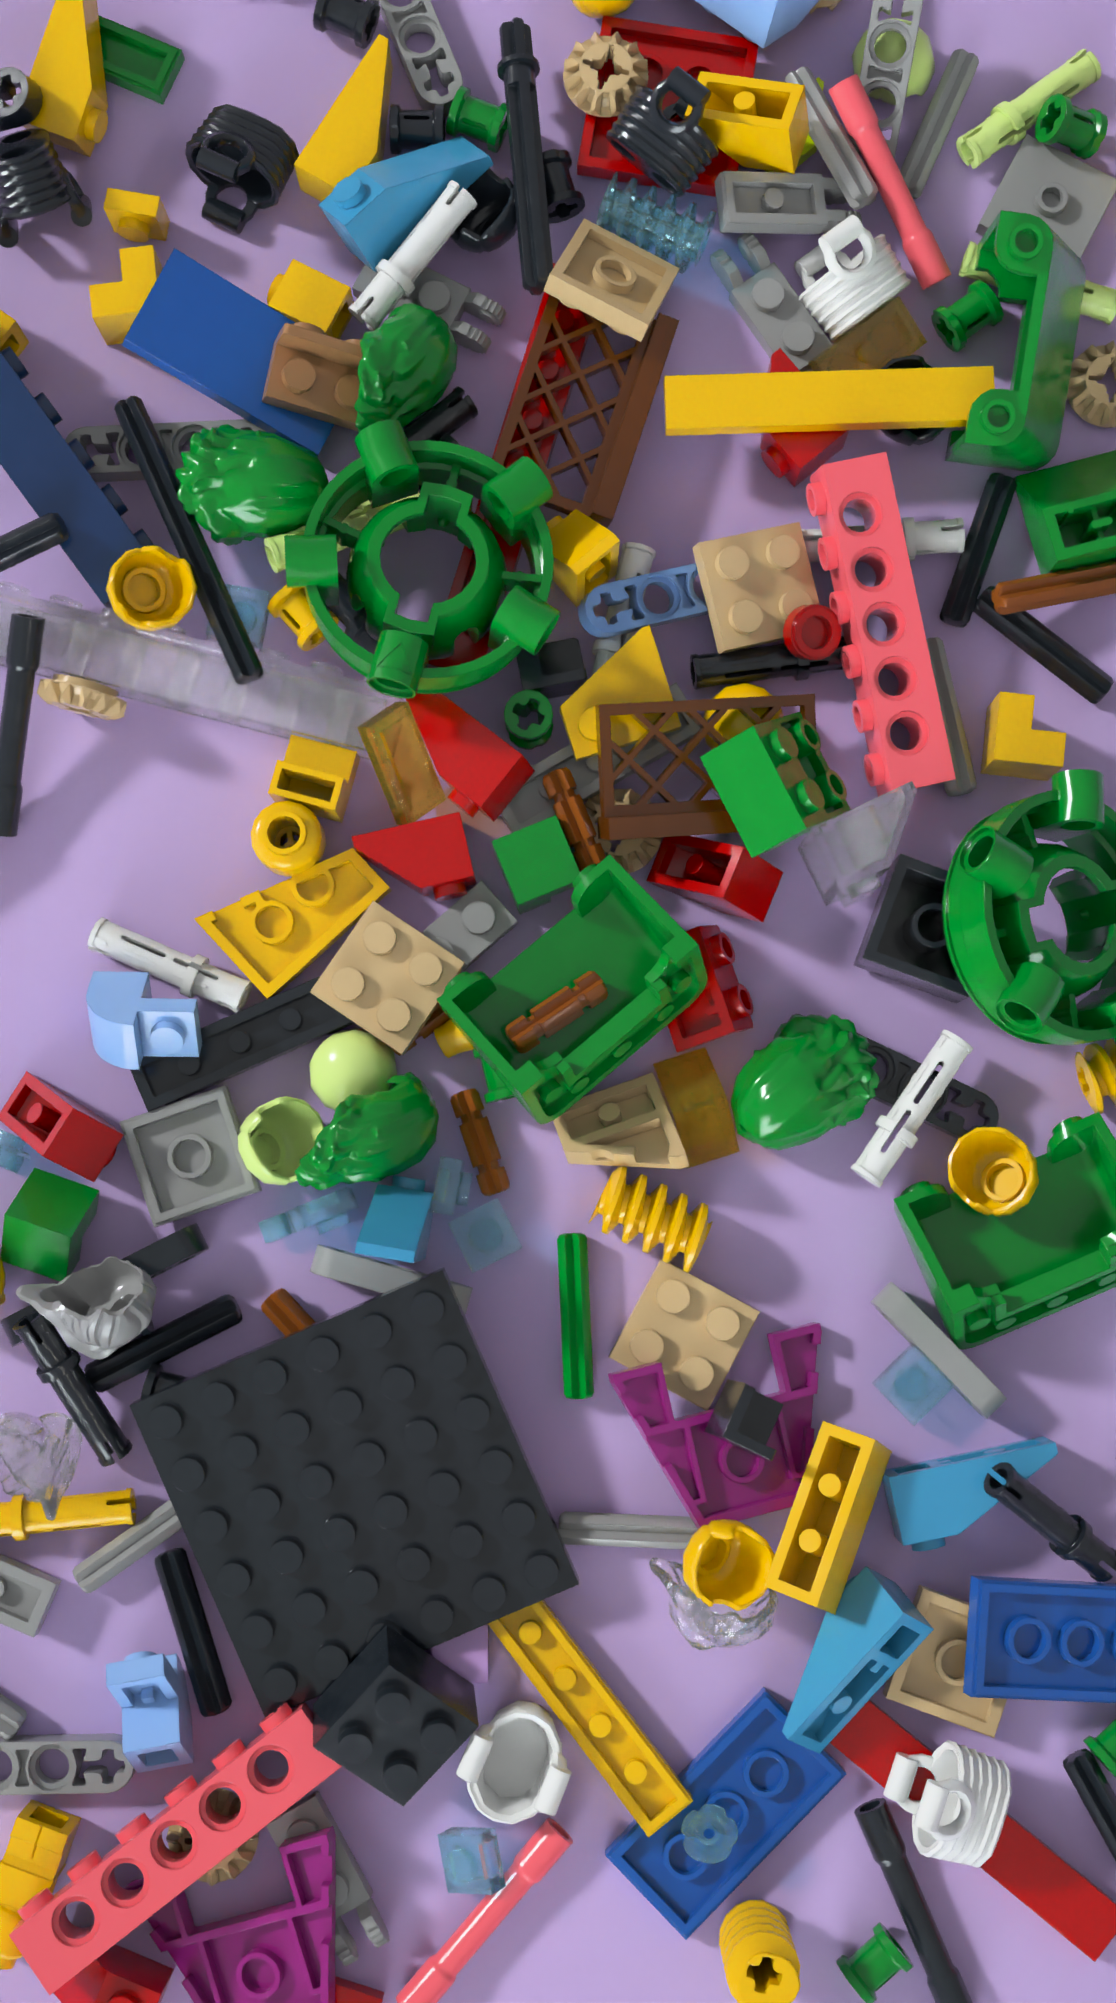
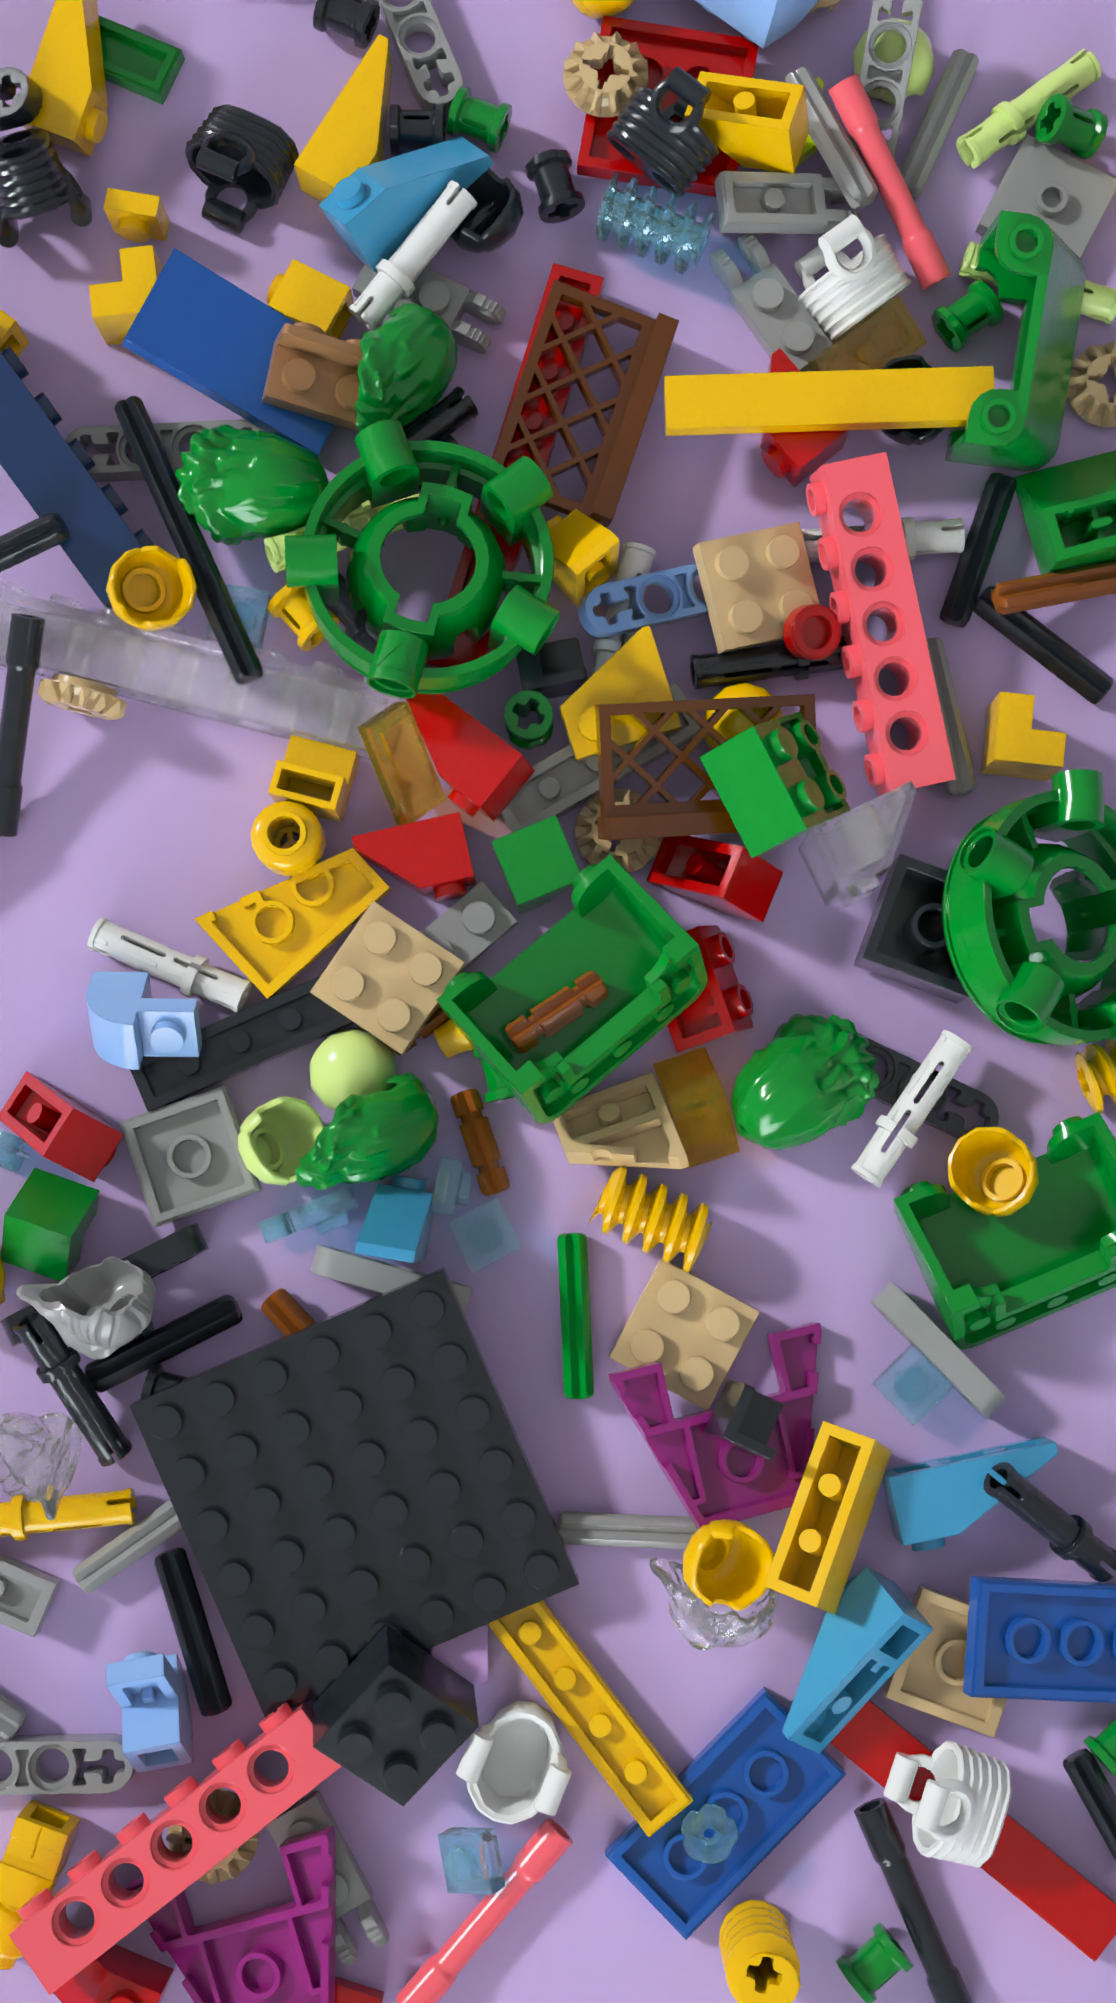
black axle [497,17,553,295] -> none
dark orange axle [542,767,606,872] -> none
tan plate [543,218,680,342] -> none

